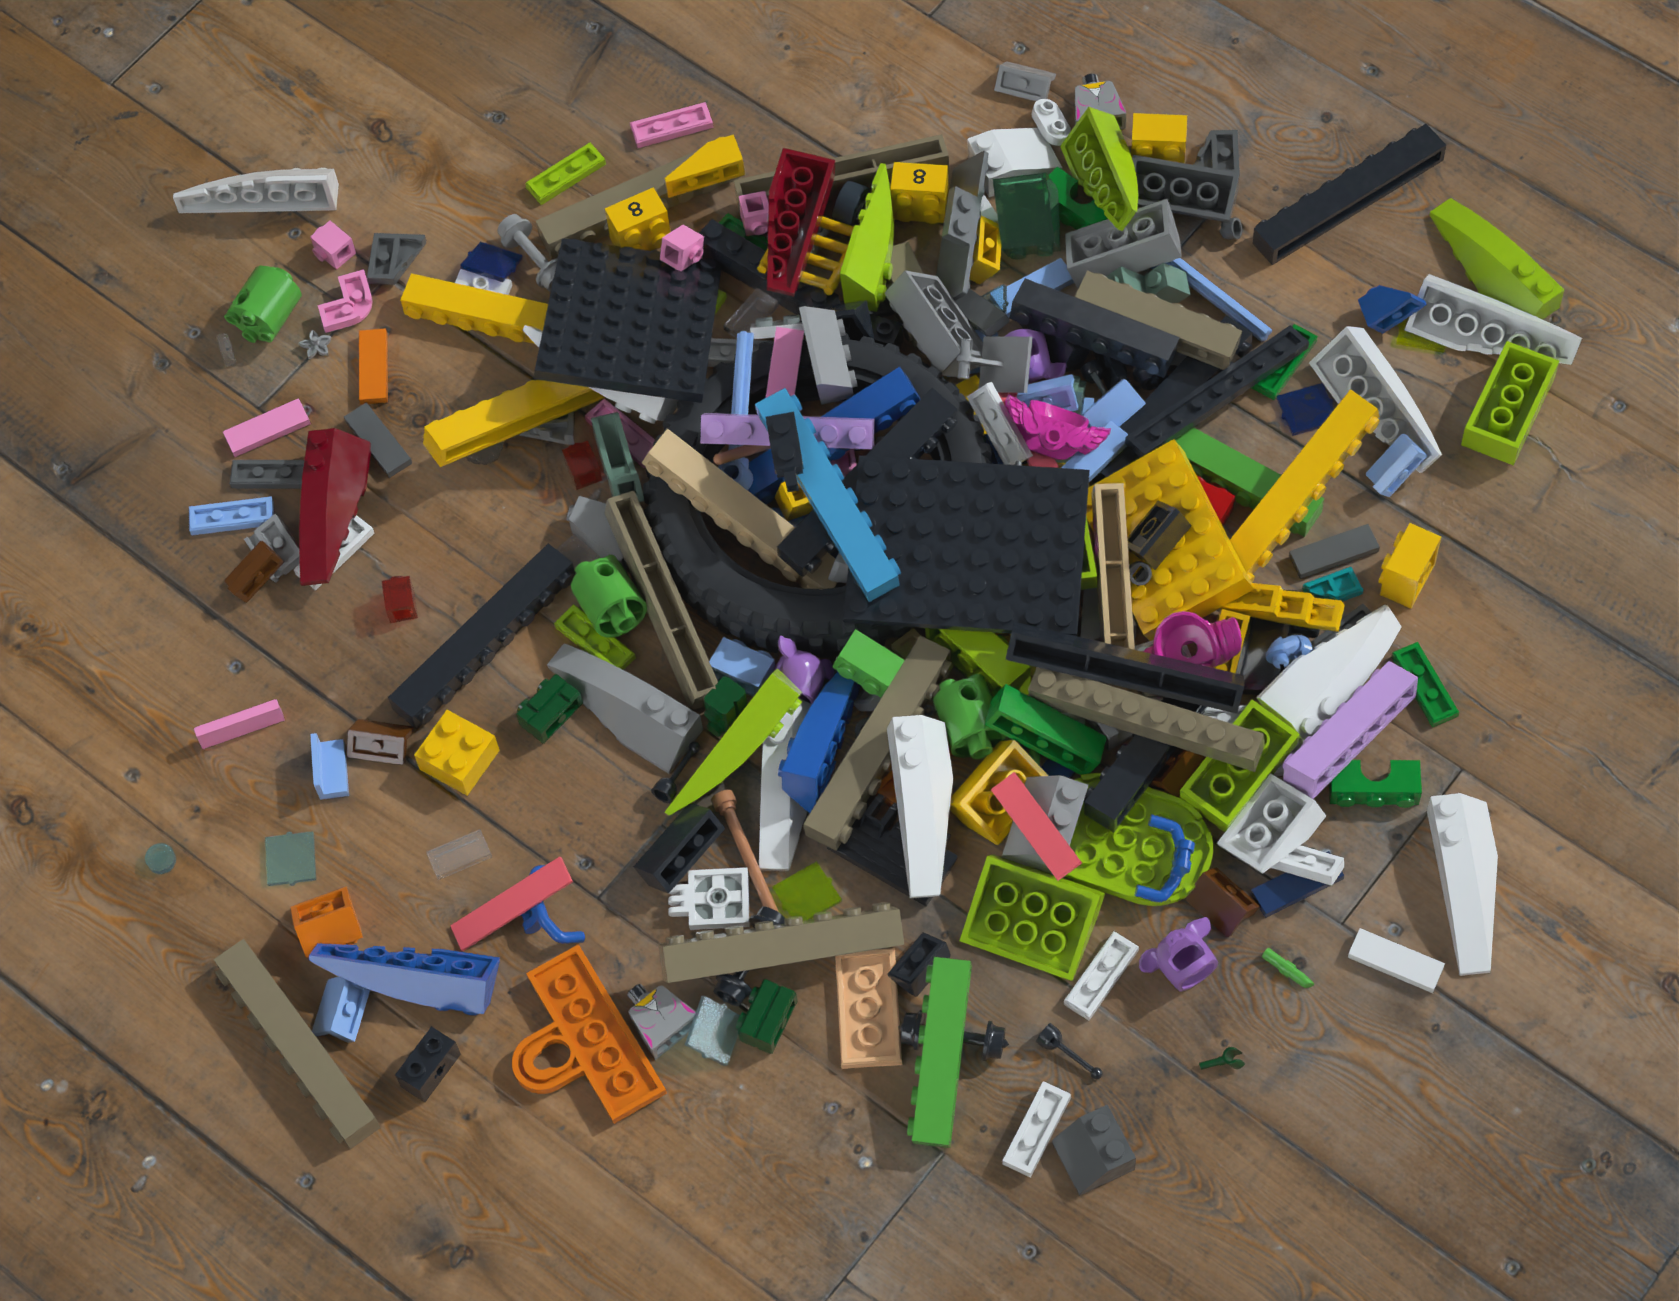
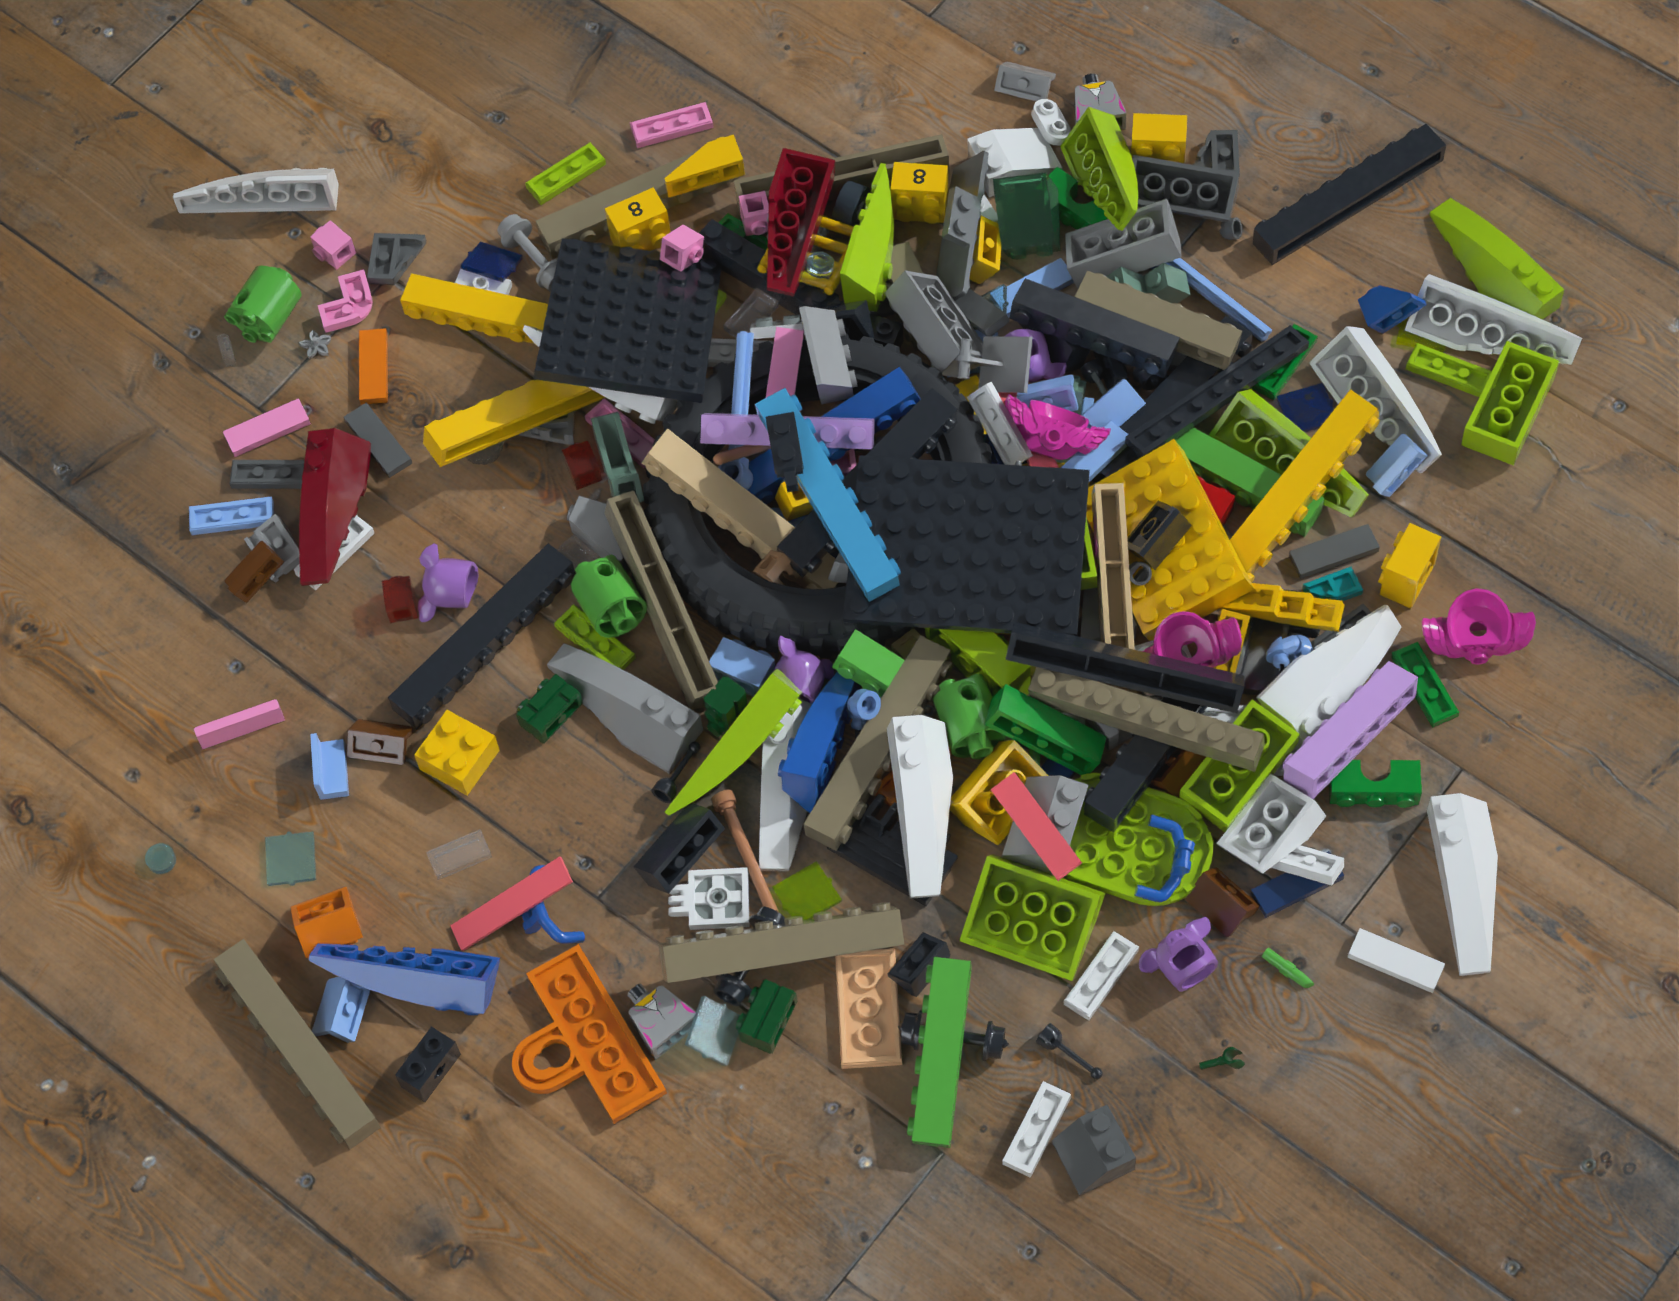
none -> medium lavender piece [418,543,479,622]
none -> medium nougat tile [753,550,793,585]
none -> clear light blue tile [806,252,834,278]
none -> medium blue arm [846,689,881,730]
none -> lime wedge [1208,389,1369,518]
none -> lime tile [1406,343,1492,397]
none -> dark pink piece [1422,588,1536,665]

